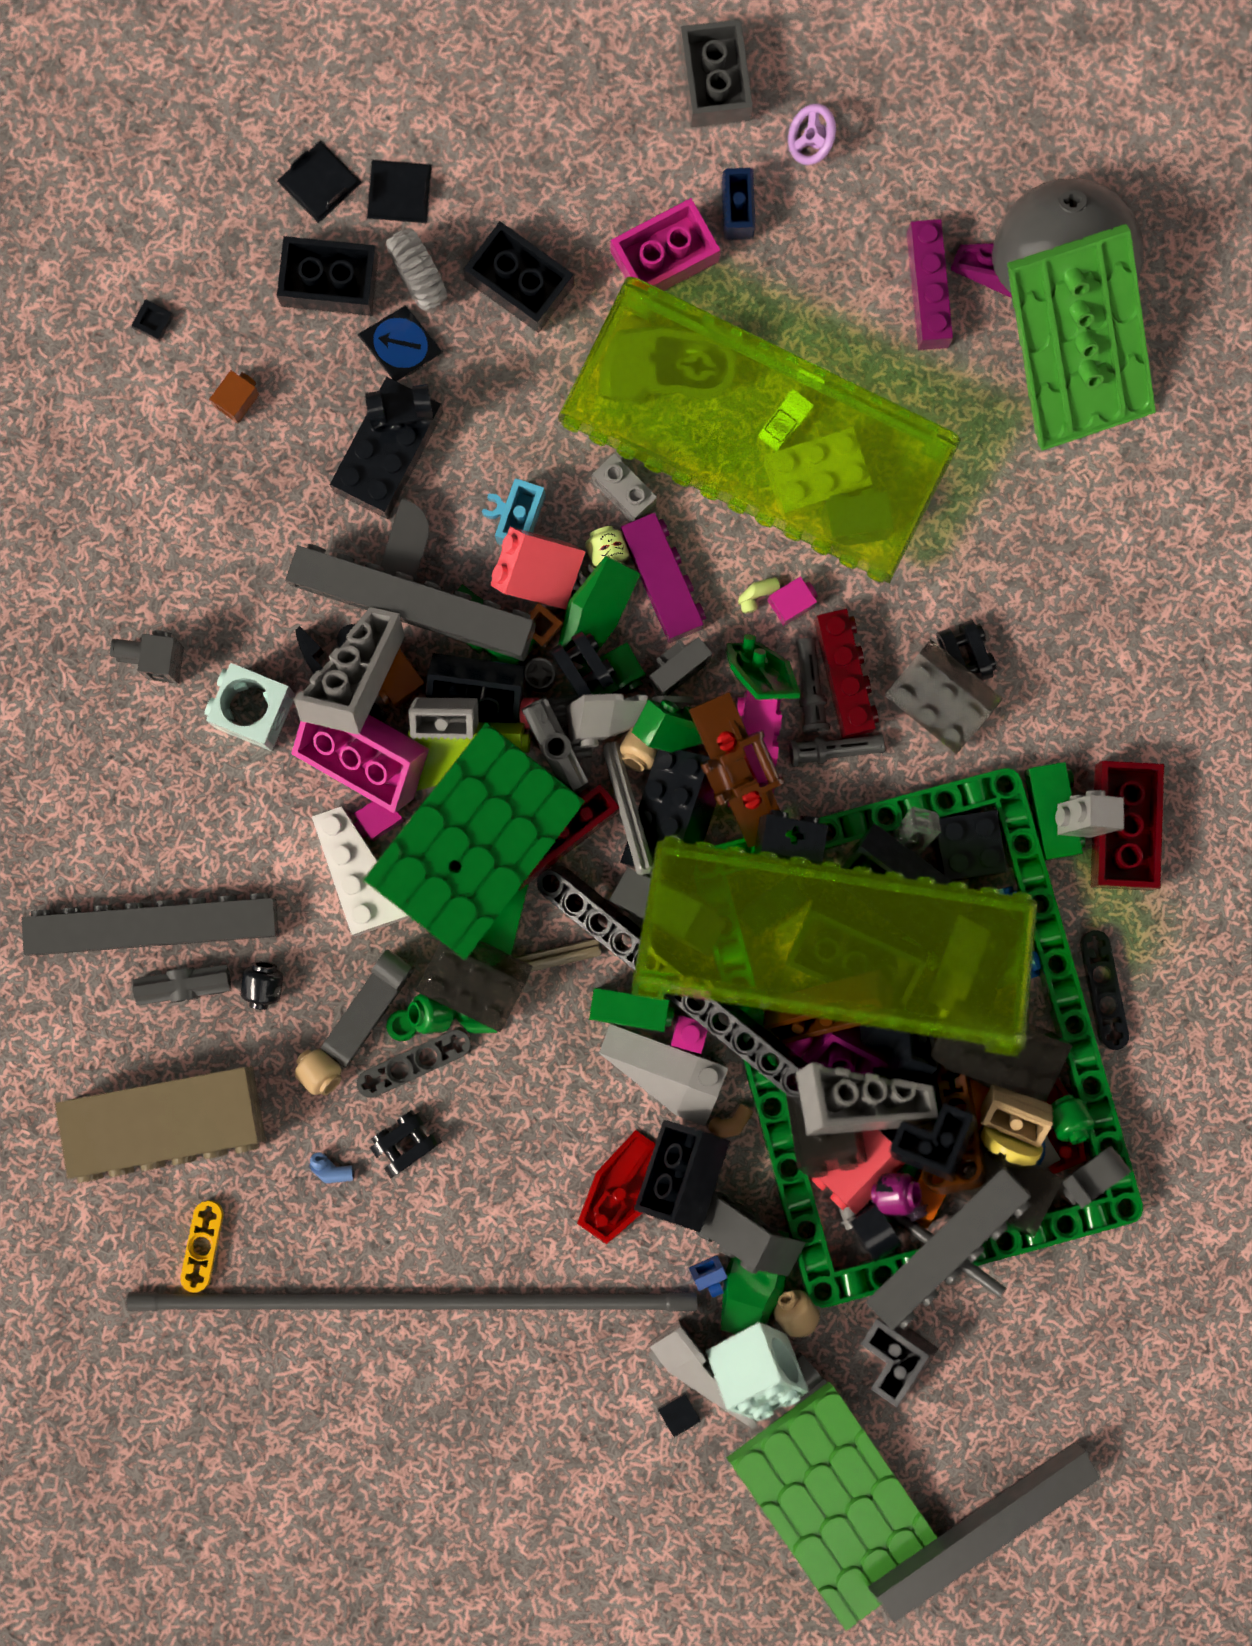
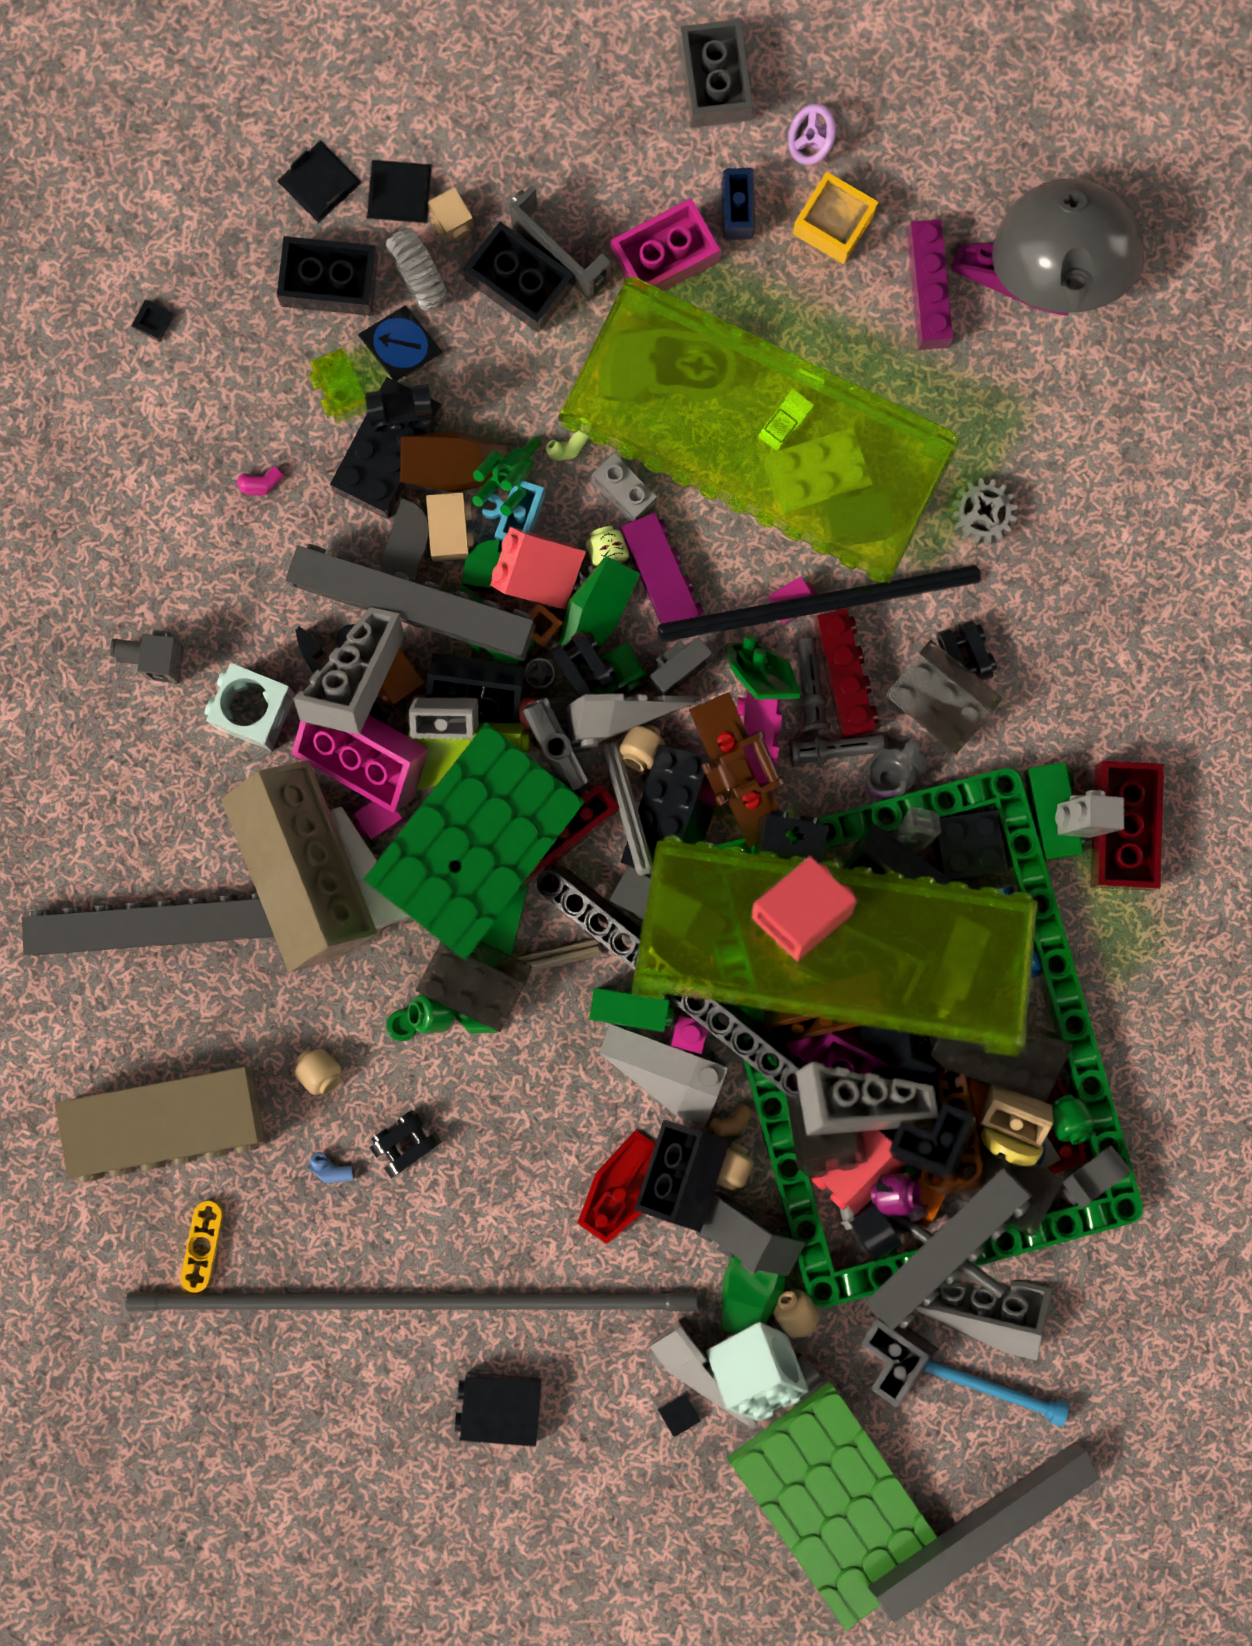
dark grey piece [133,965,231,1006] -> none
dark orange brick [209,370,259,424] -> none
black head [240,961,283,1010] -> none
dark grey beam [320,949,415,1068] -> none
dark grey beam [357,1030,471,1098] -> none
green slope [632,699,703,753] -> none
blue tile [689,1255,727,1298] -> none
yellowish green arm [738,578,780,614] -> none
bright green piece [1007,224,1156,451] -> none
black beam [1080,930,1129,1050] -> none
none -> dark tan brick [221,760,378,973]
none -> dark pink arm [237,466,284,496]
none -> clear neon green brick [308,348,367,424]
none -> reddish brown piece [400,430,507,493]
none -> tan brick [426,493,475,562]
none -> tan brick [428,187,474,242]
none -> black brick [454,1372,542,1447]
none -> green brick [461,540,501,593]
none -> green plant [472,436,542,516]
none -> dark grey panel [510,185,611,301]
none -> yellowish green arm [545,428,590,461]
none -> black axle [657,565,981,642]
none -> tan head [717,1142,754,1192]
none -> coral brick [752,857,857,961]
none -> piece [792,171,879,265]
none -> dark grey hair [867,740,928,799]
none -> light grey wedge [915,1281,1052,1360]
none -> dark azure piece [925,1361,1070,1427]
none -> light grey gear [950,478,1018,546]

